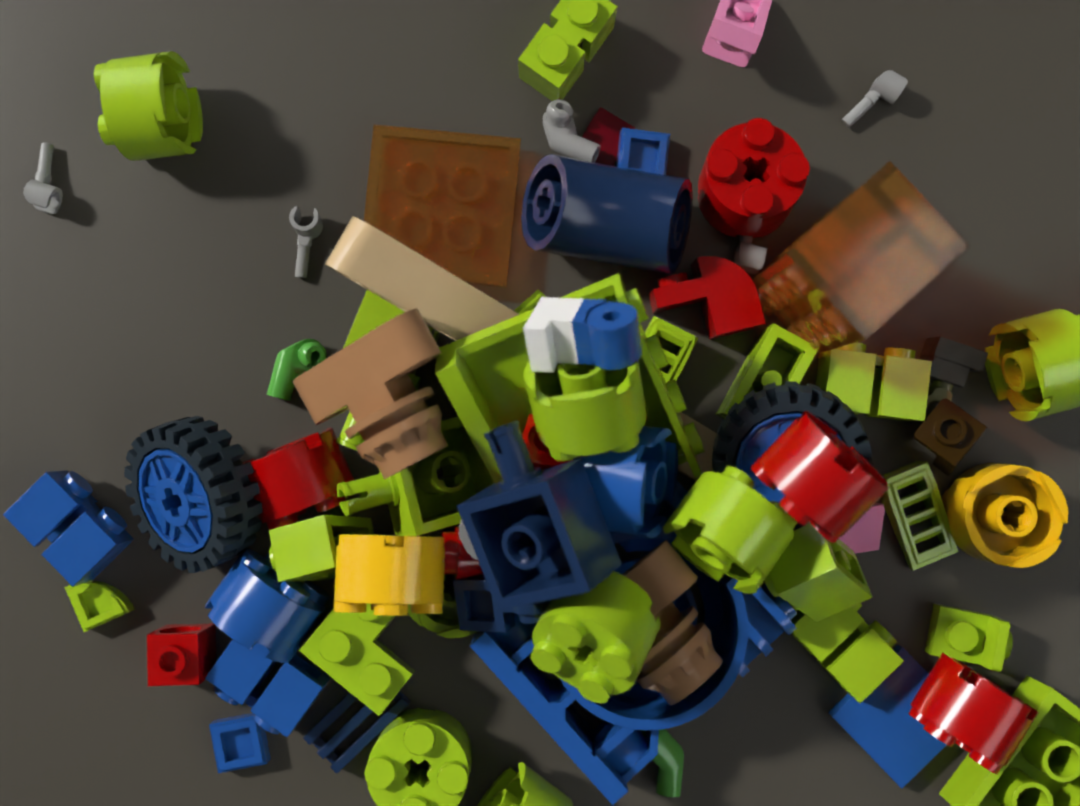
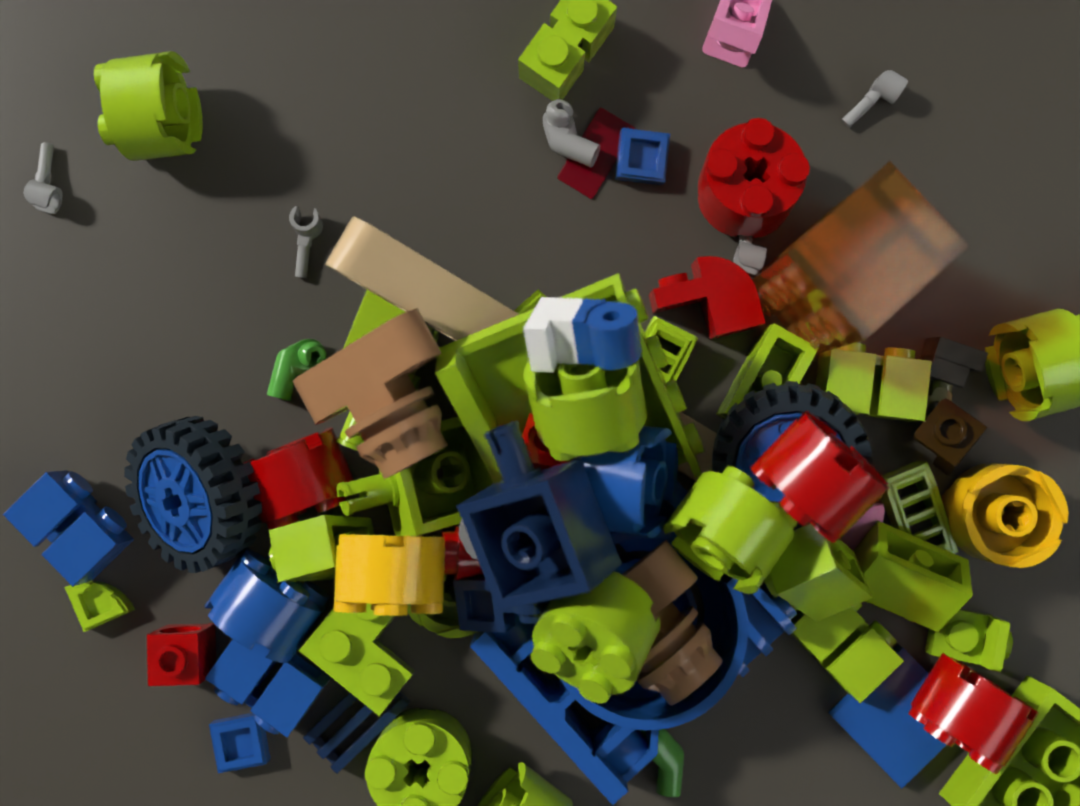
clear orange plate [364,124,521,288] -> none
dark blue brick [521,154,693,274] -> none
none -> lime brick [853,521,973,632]

